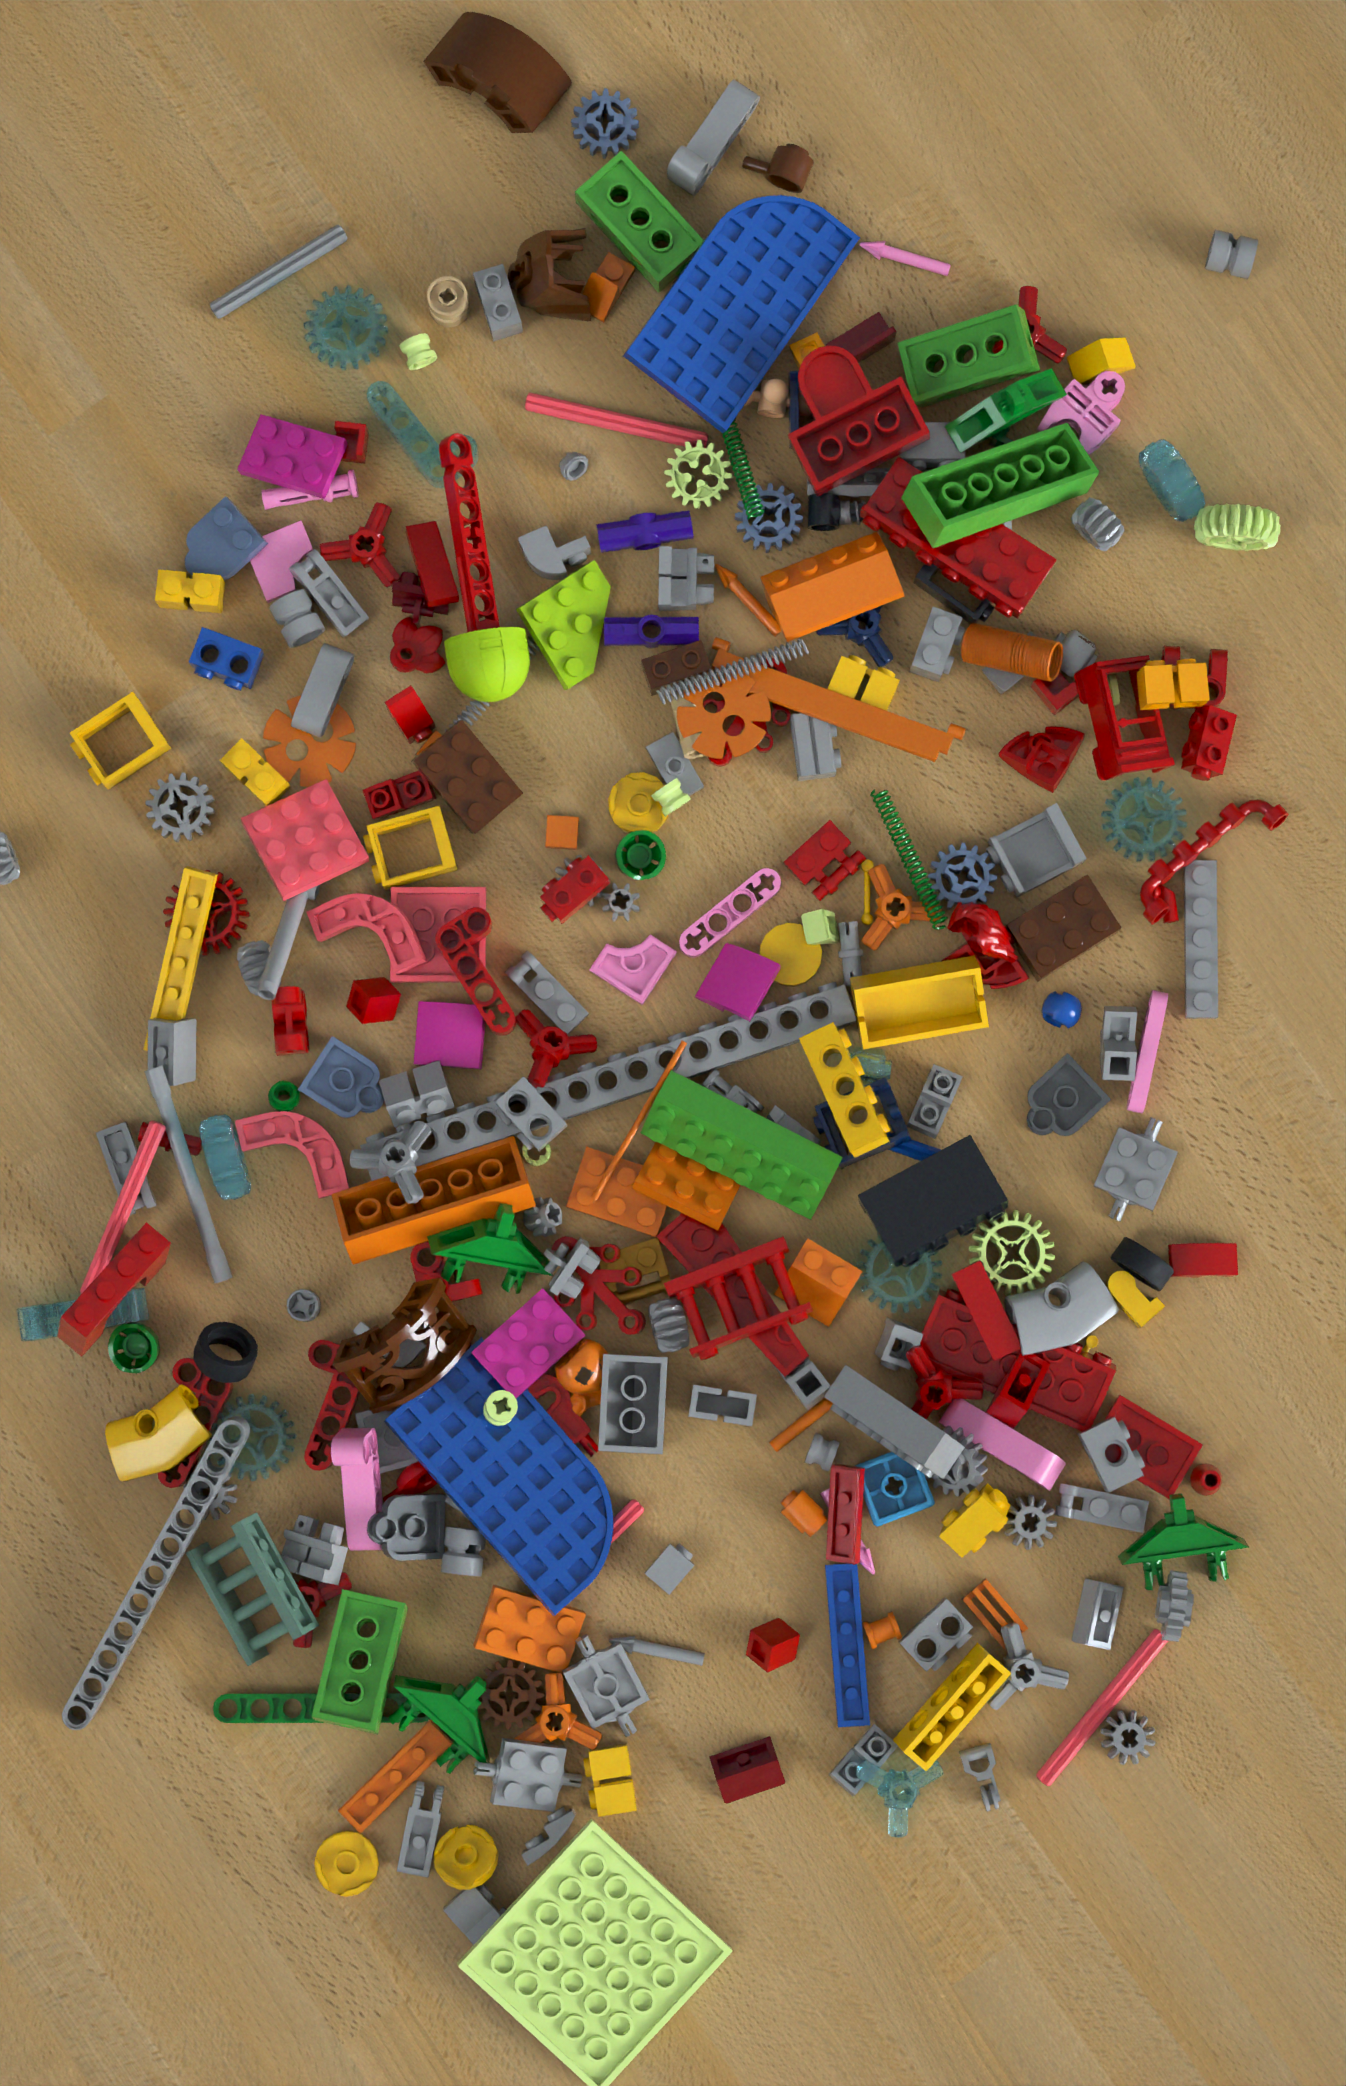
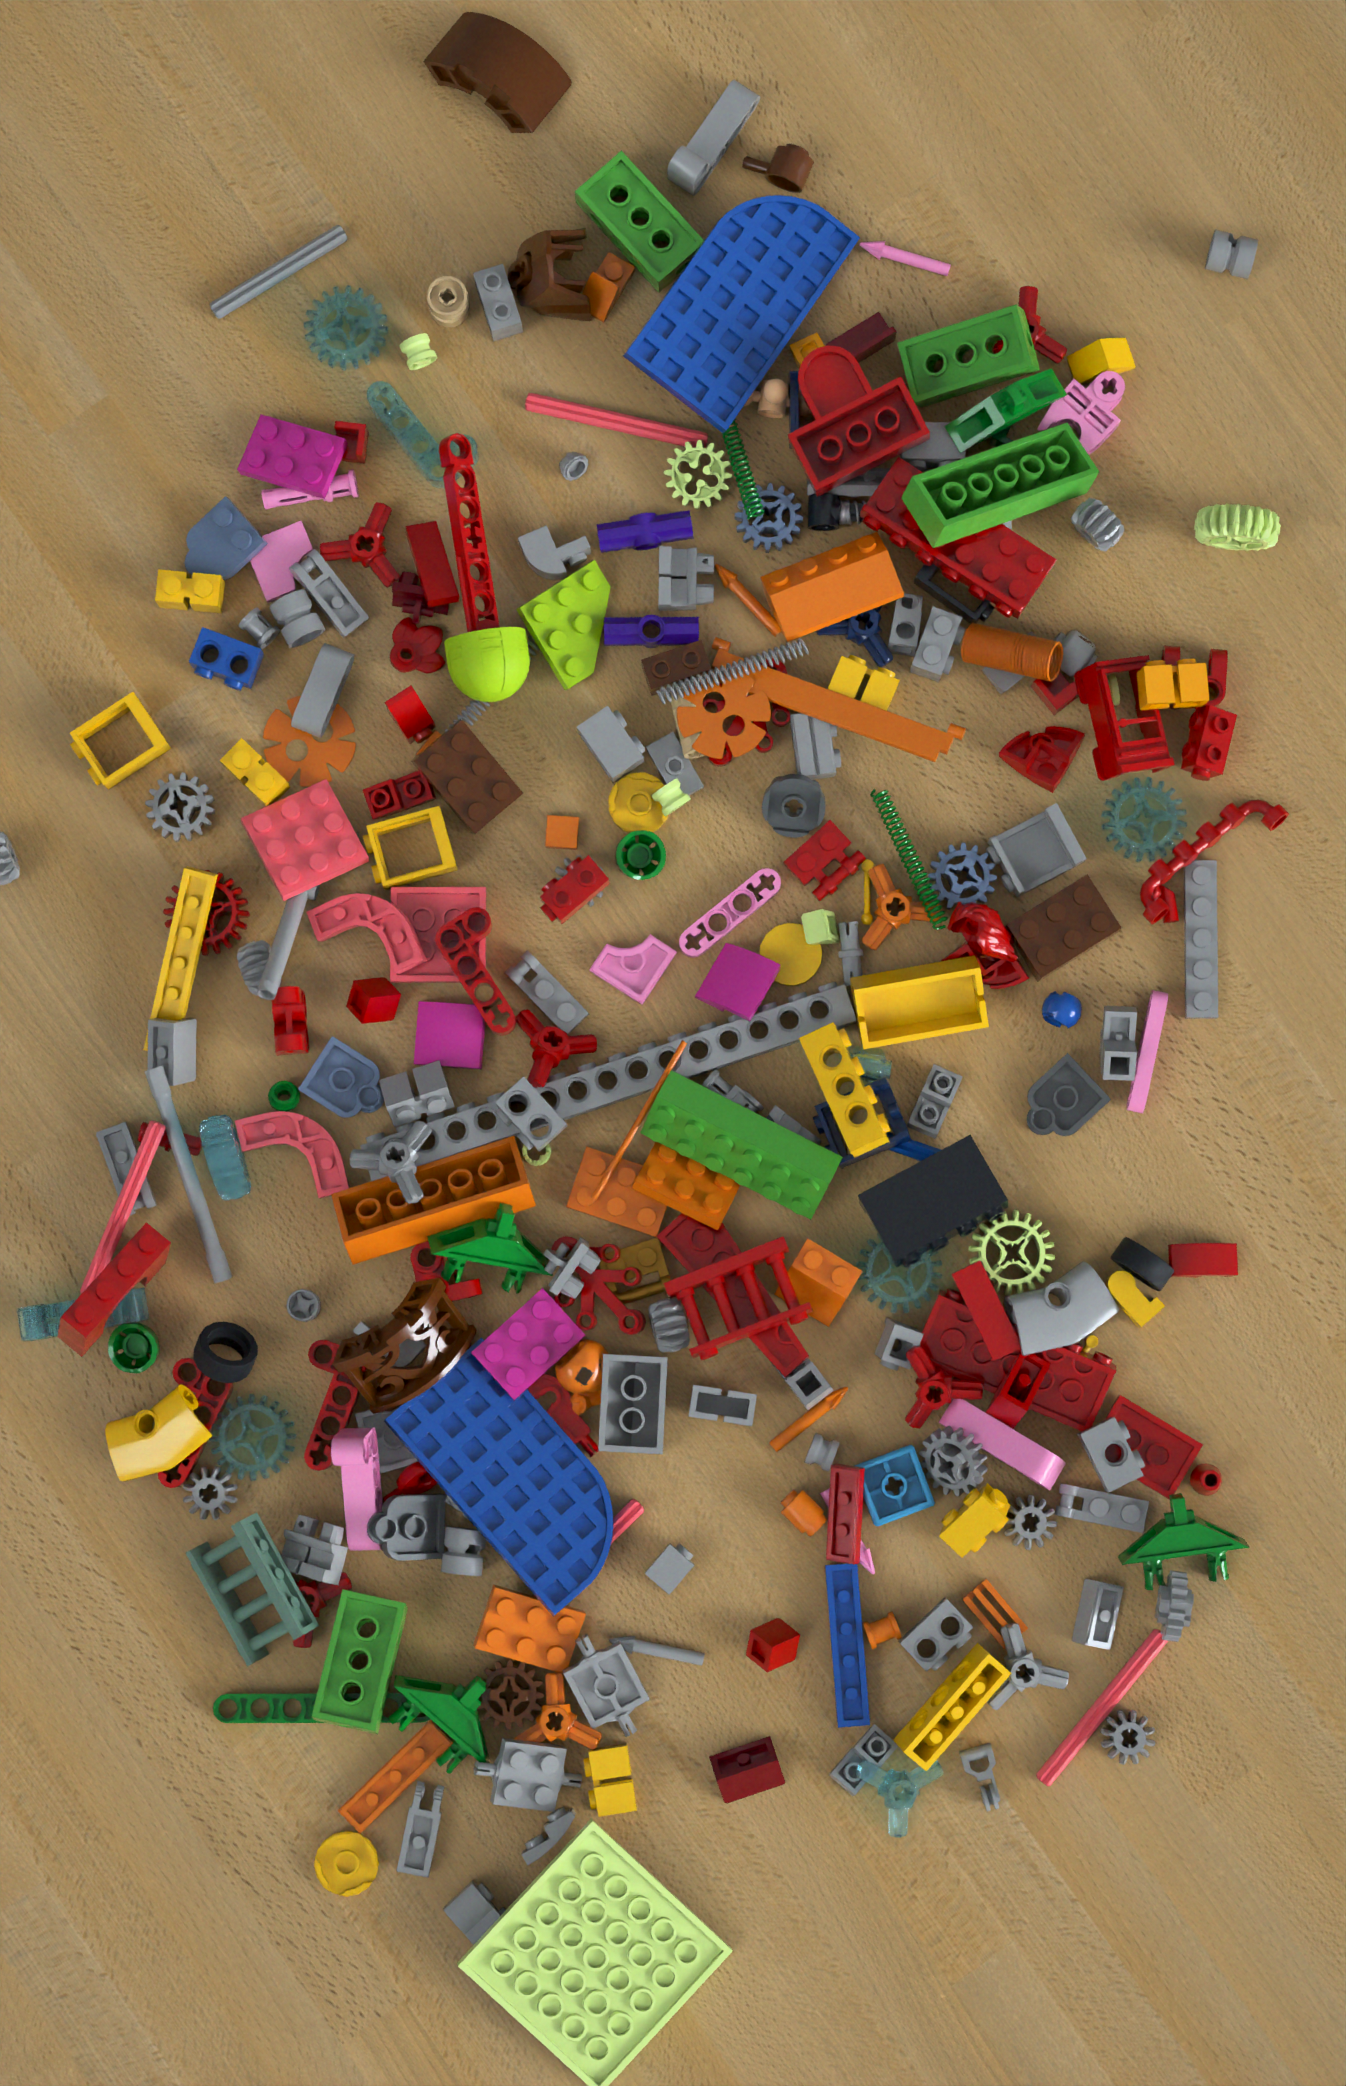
light grey beam [62,1416,250,1730] -> none
yellow tile [434,1825,499,1890] -> none
yellowish green wheel [483,1390,518,1426] -> none
light grey gear [523,1197,562,1237] -> none
sand blue gear [571,88,639,159] -> none
light grey gear [602,883,640,922] -> none
light grey piece [824,1365,965,1479] -> none
light grey plate [1094,1117,1178,1222] -> none
clear light blue gear [1139,439,1205,522] -> none
none -> light grey bush [238,607,280,649]
none -> light grey brick [577,706,646,783]
none -> dark grey plate [762,774,826,838]
none -> light grey leg [888,593,923,657]

